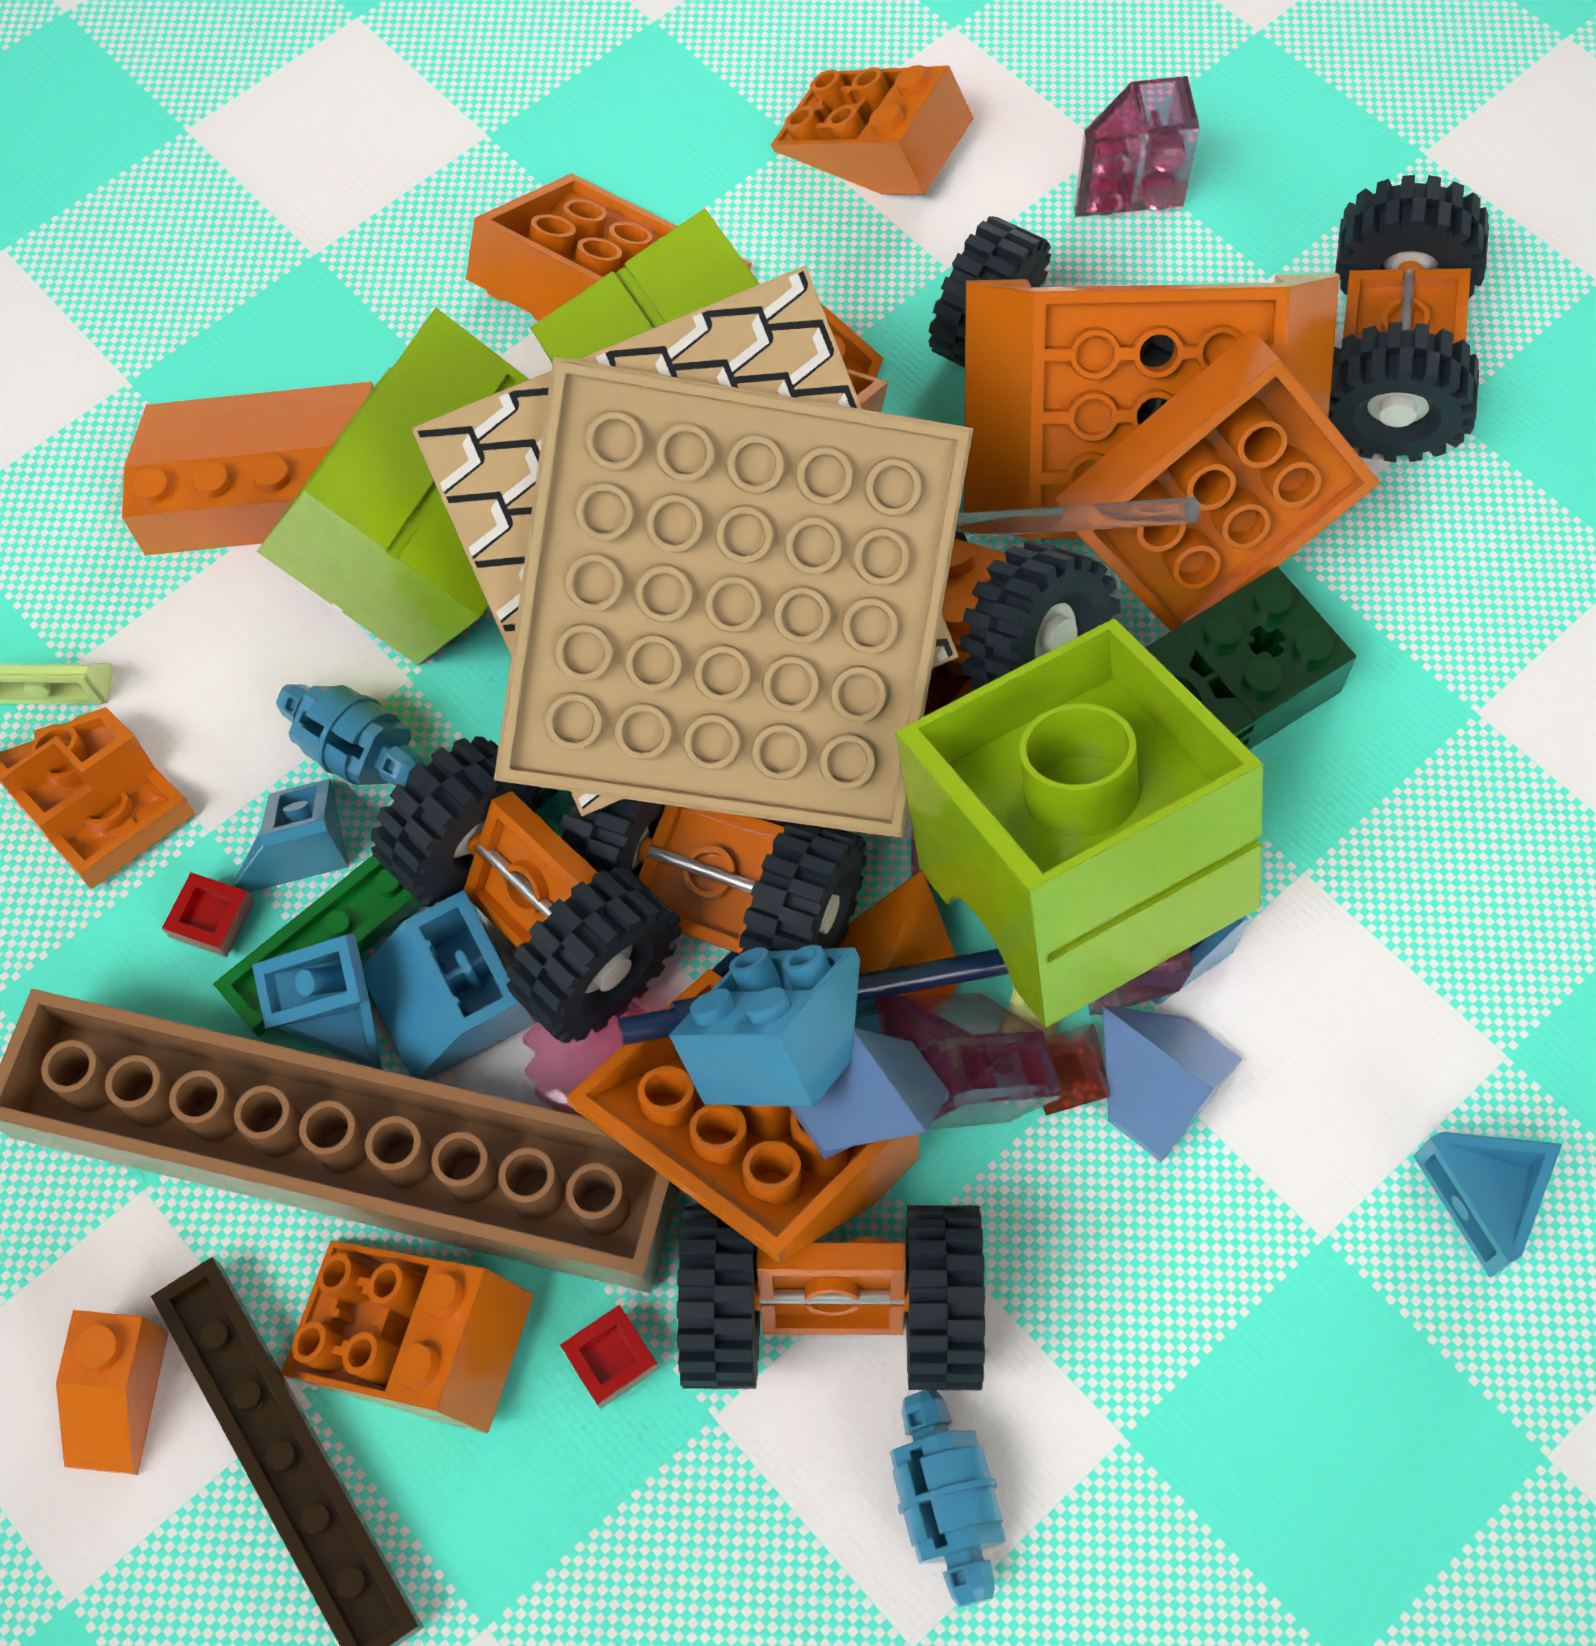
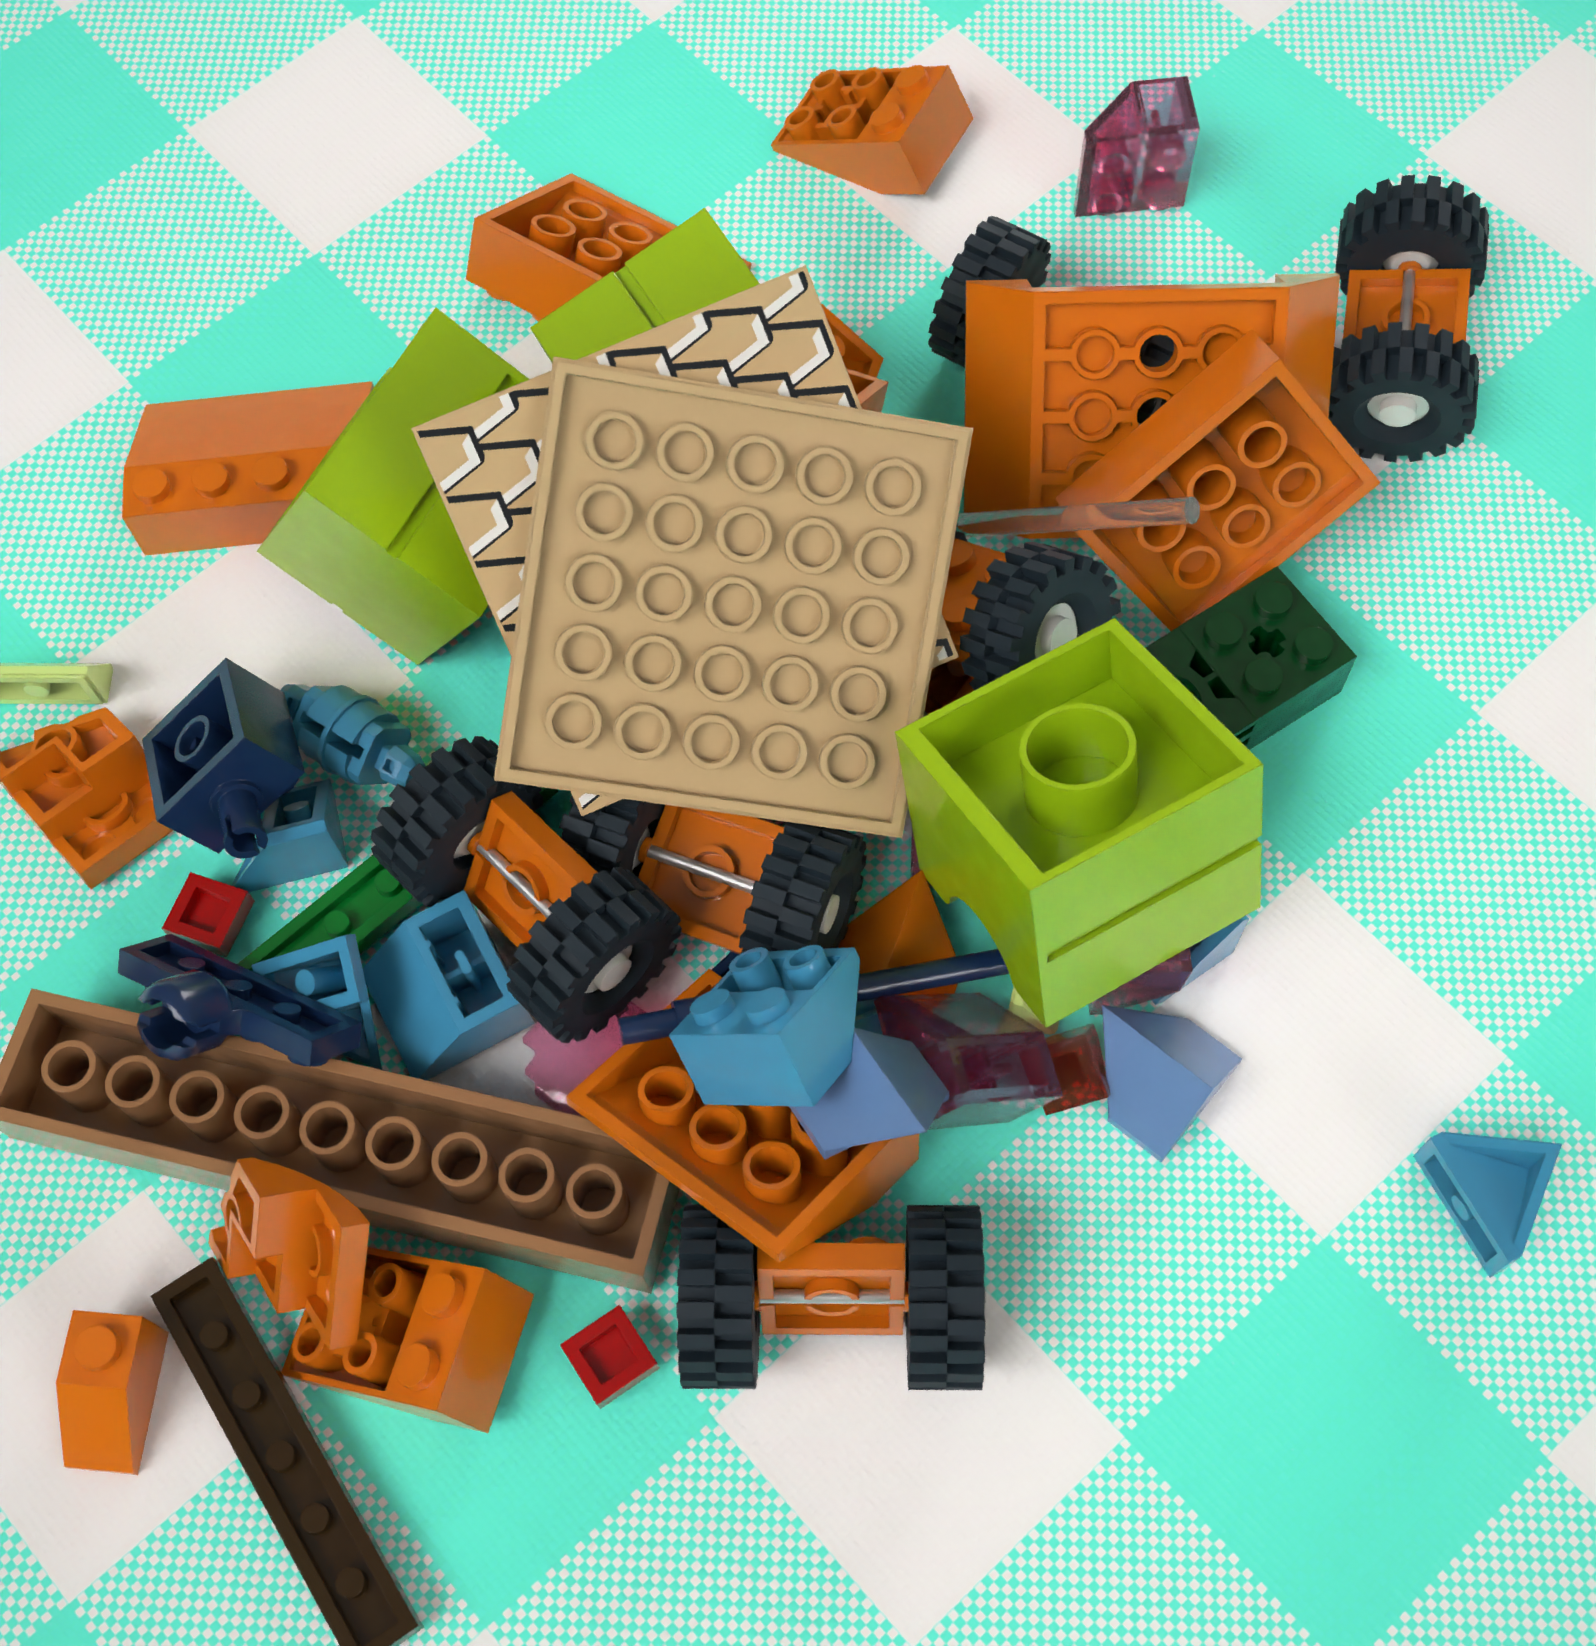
dark azure piece [890,1390,1006,1607] -> none
none -> dark blue plate [118,934,362,1067]
none -> dark blue brick [142,658,305,859]
none -> orange slope [208,1157,370,1350]

